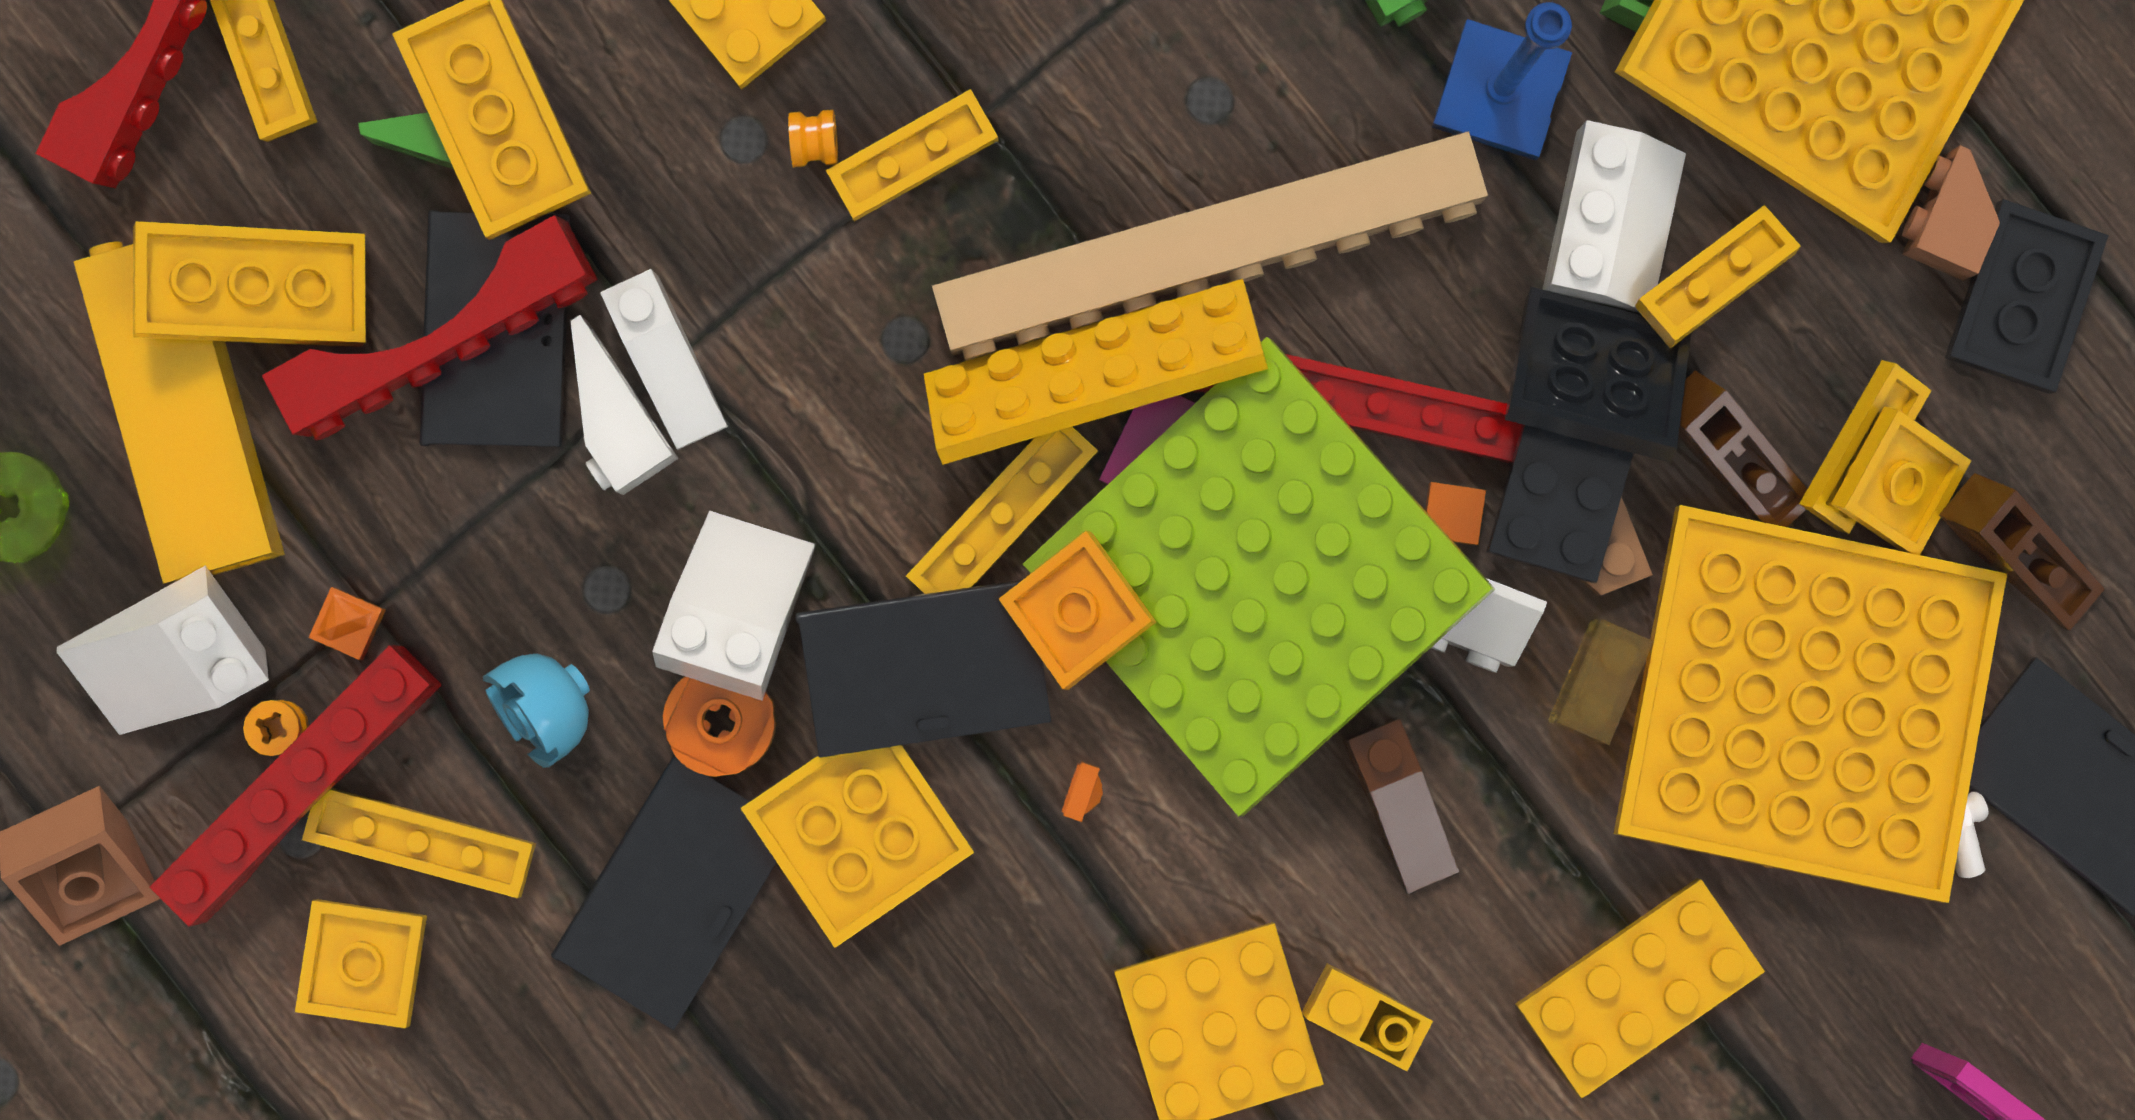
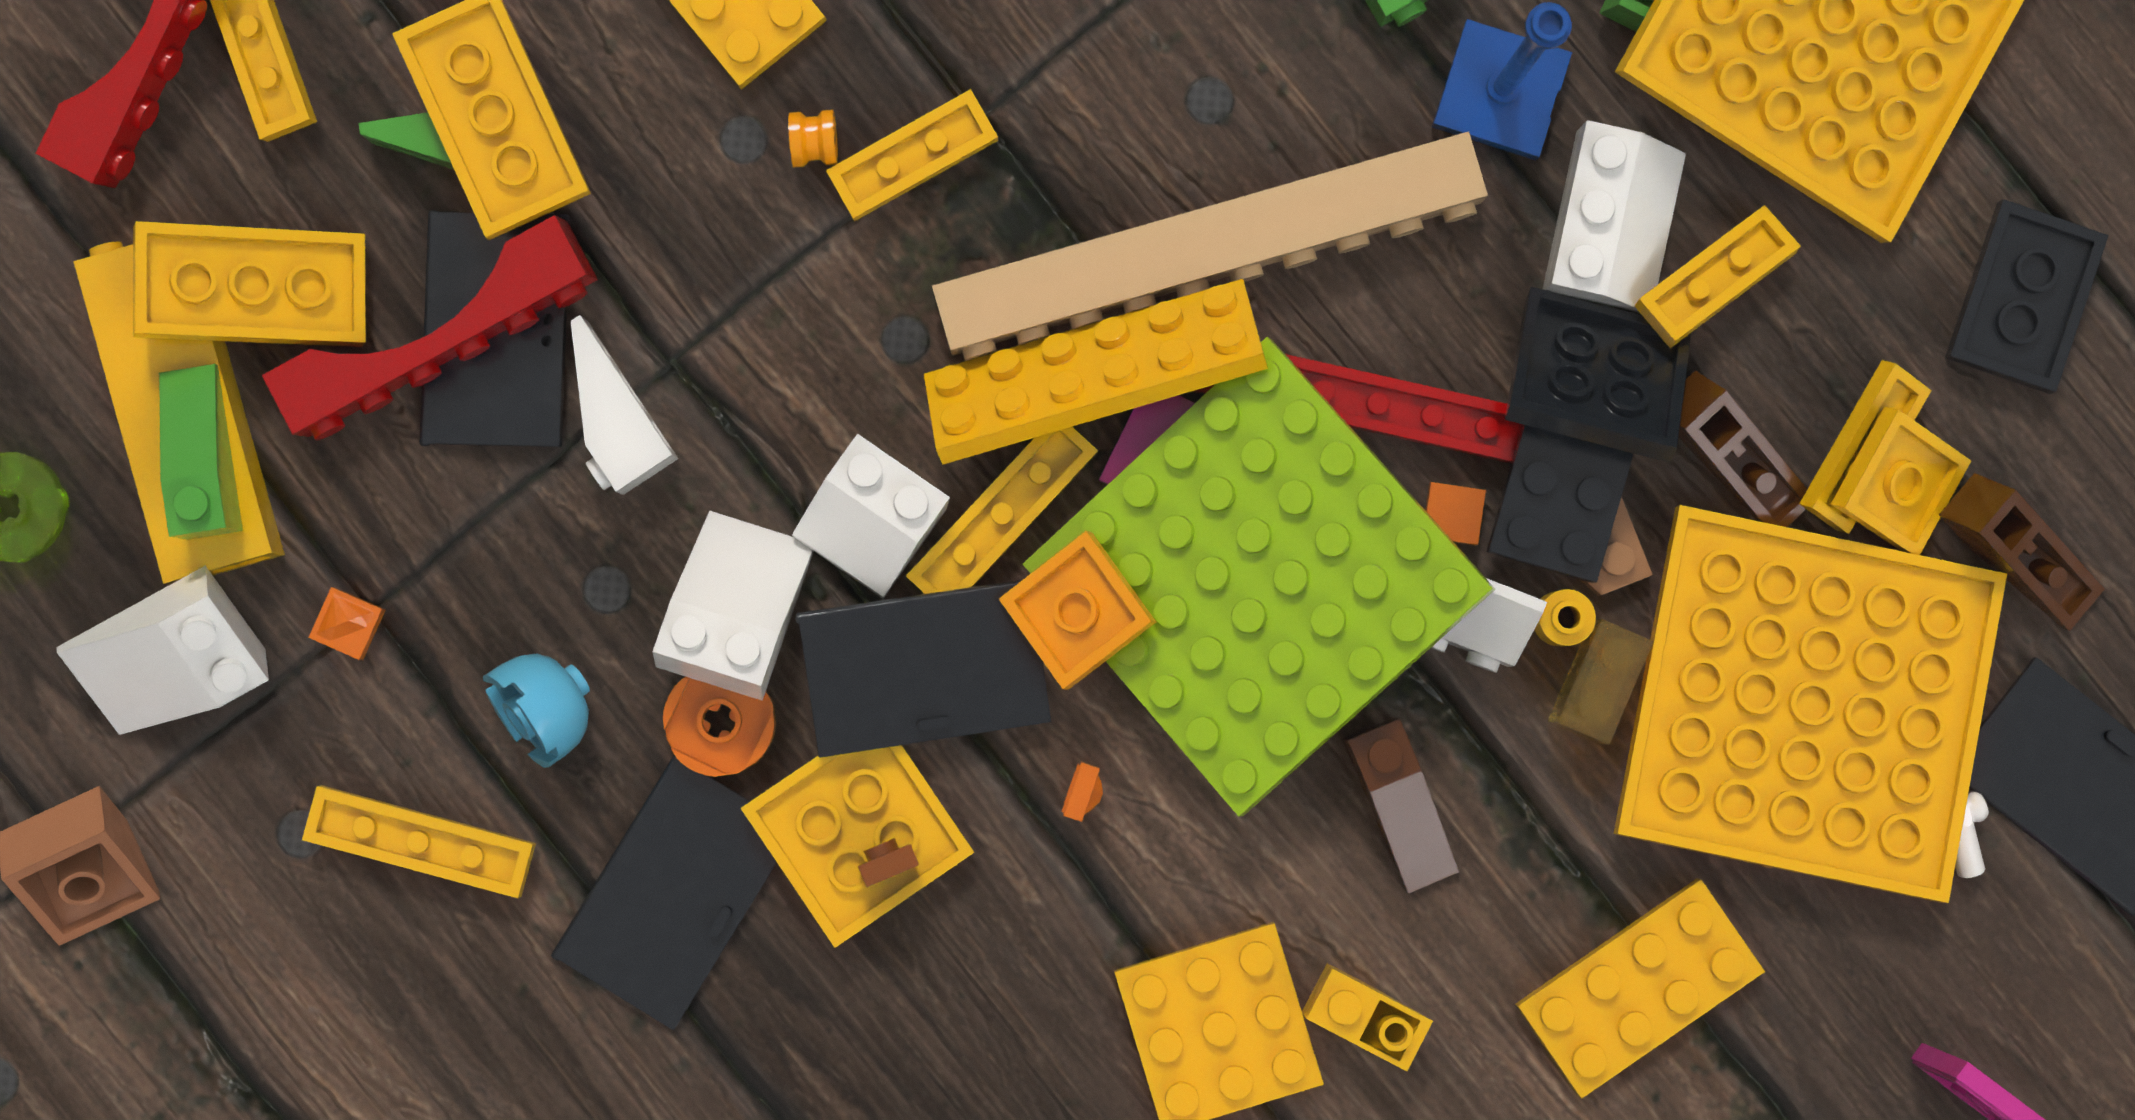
red arch [149,645,442,927] -> none
light orange wheel [243,700,309,756] -> none
yellow plate [295,899,427,1028] -> none
white slope [600,269,728,450] -> none
nougat slope [1902,145,2000,281] -> none
none -> bright green slope [159,364,243,540]
none -> white slope [792,434,950,599]
none -> dark orange plate [857,838,919,887]
none -> yellow brick [1534,589,1596,646]

